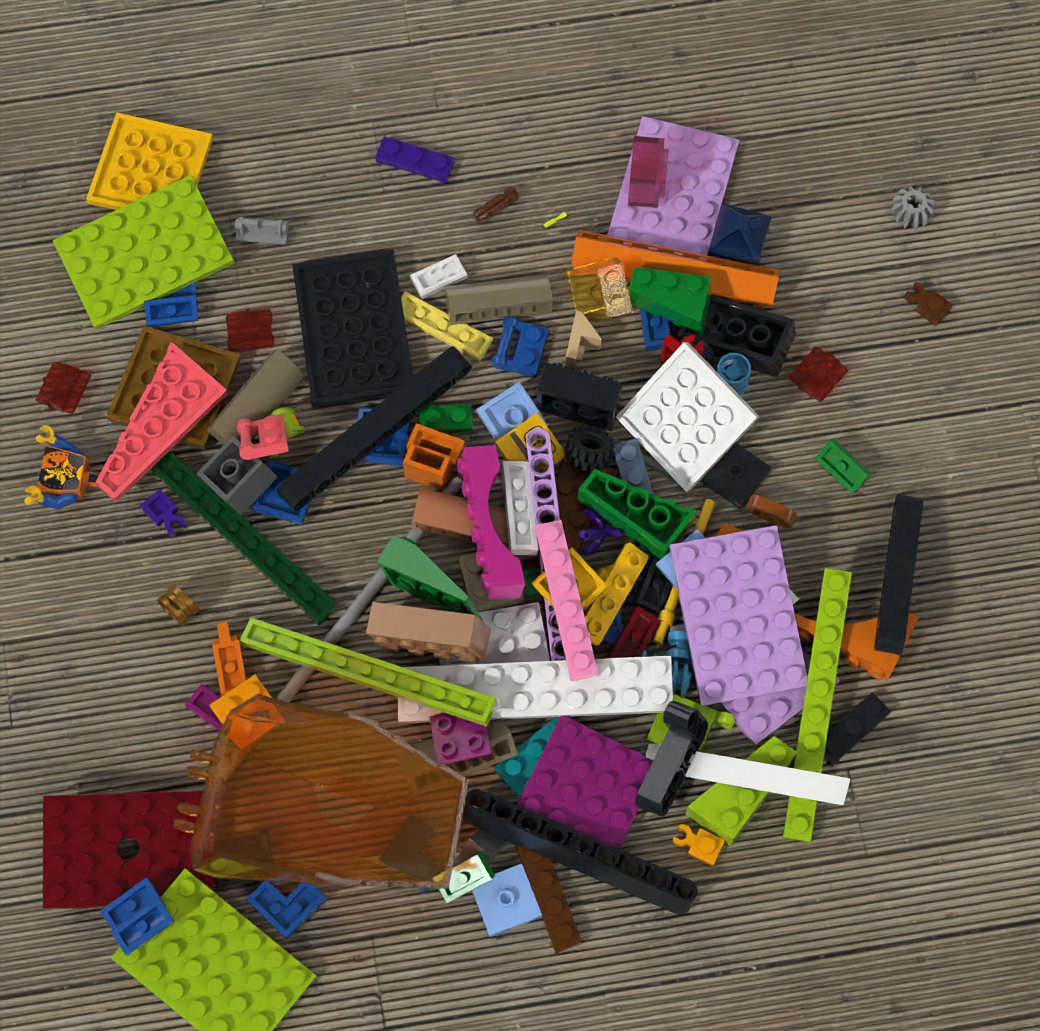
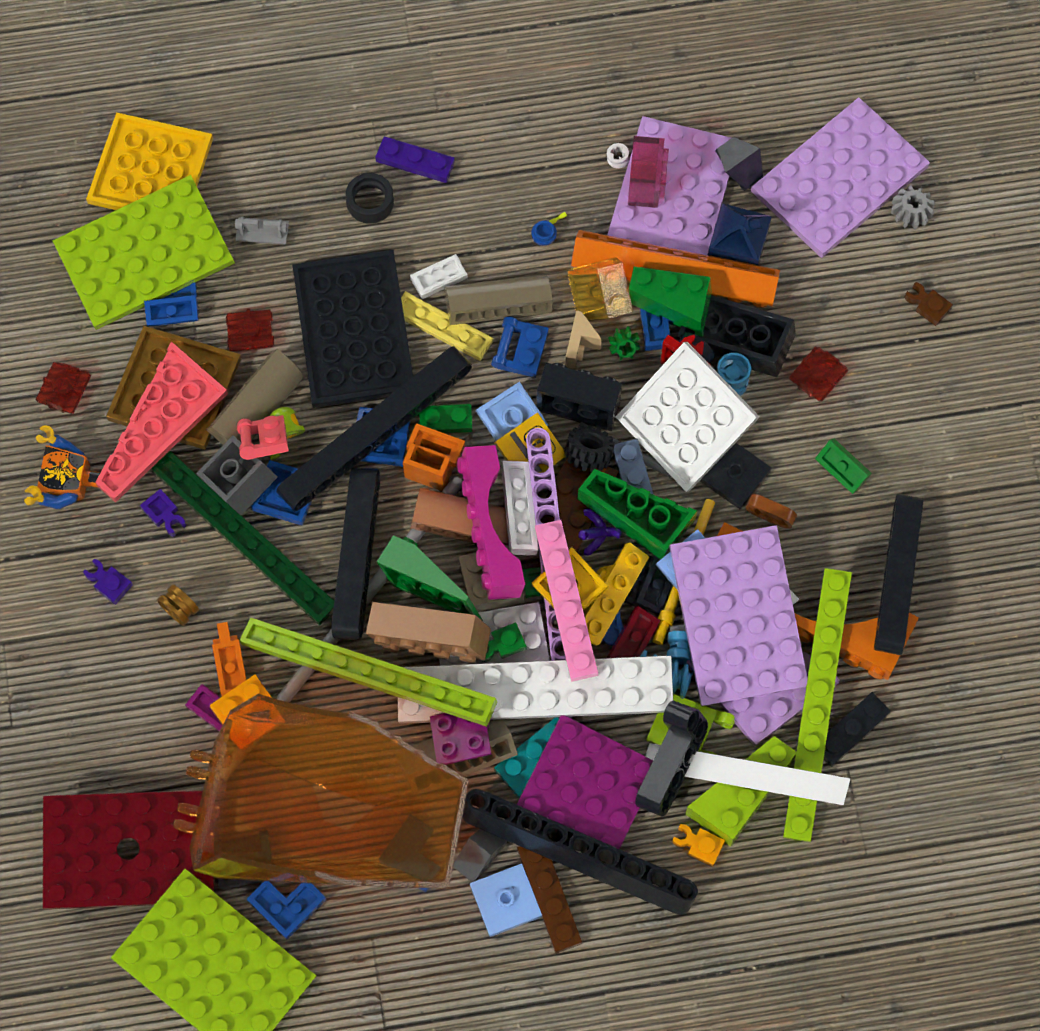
blue slope [100,877,174,956] -> none
plate [433,852,495,903] -> none
reddish brown axle [473,187,518,224] -> none
none -> dark purple plate [83,559,133,605]
none -> black beam [332,468,380,639]
none -> black tyre [345,173,394,224]
none -> green plate [481,622,527,662]
none -> blue plate [531,221,557,246]
none -> white bush [607,143,629,169]
none -> green gear [608,327,641,360]
none -> black slope [715,137,763,191]
none -> lavender plate [751,97,930,258]

